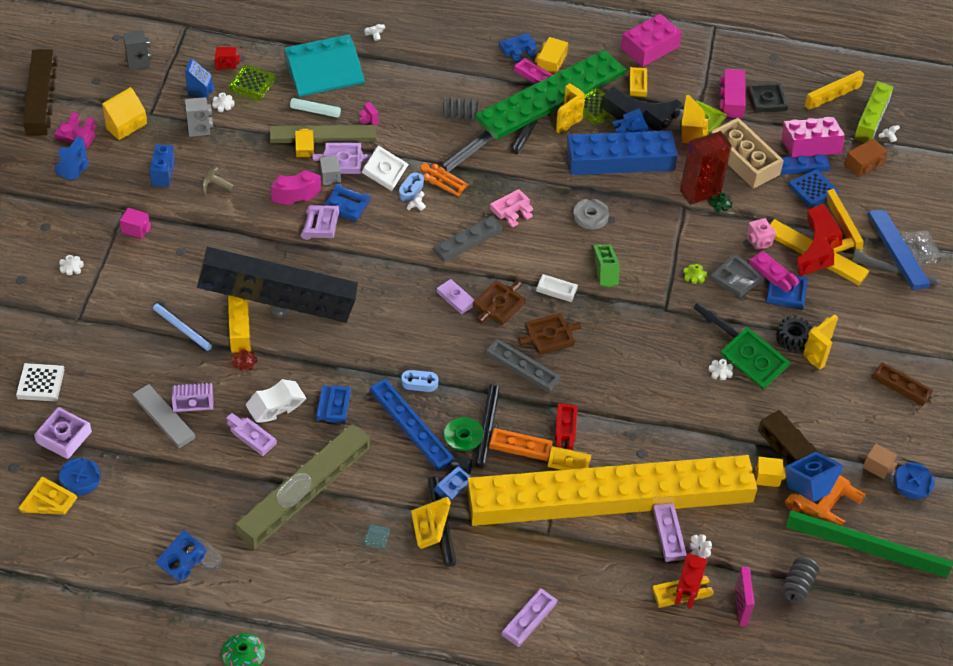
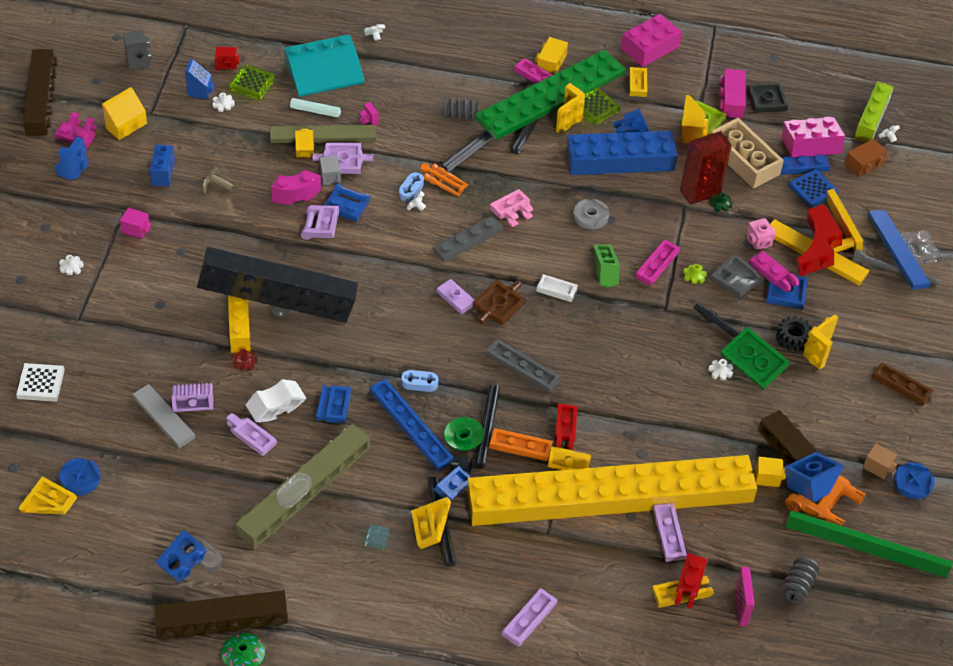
lavender brick [34,407,92,459] -> none
light blue bar [153,303,212,351] -> none
light grey brick [185,97,213,137] -> none
white tile [361,146,409,191] -> none
blue plate [499,33,537,63] -> none
reddish brown plate [518,313,581,355] -> none
black arch [600,87,682,131] -> none
white plant [689,534,712,558] -> none
yellow plate [805,71,864,110] -> none
none -> dark brown brick [154,590,288,640]
none -> dark pink plate [635,239,680,286]

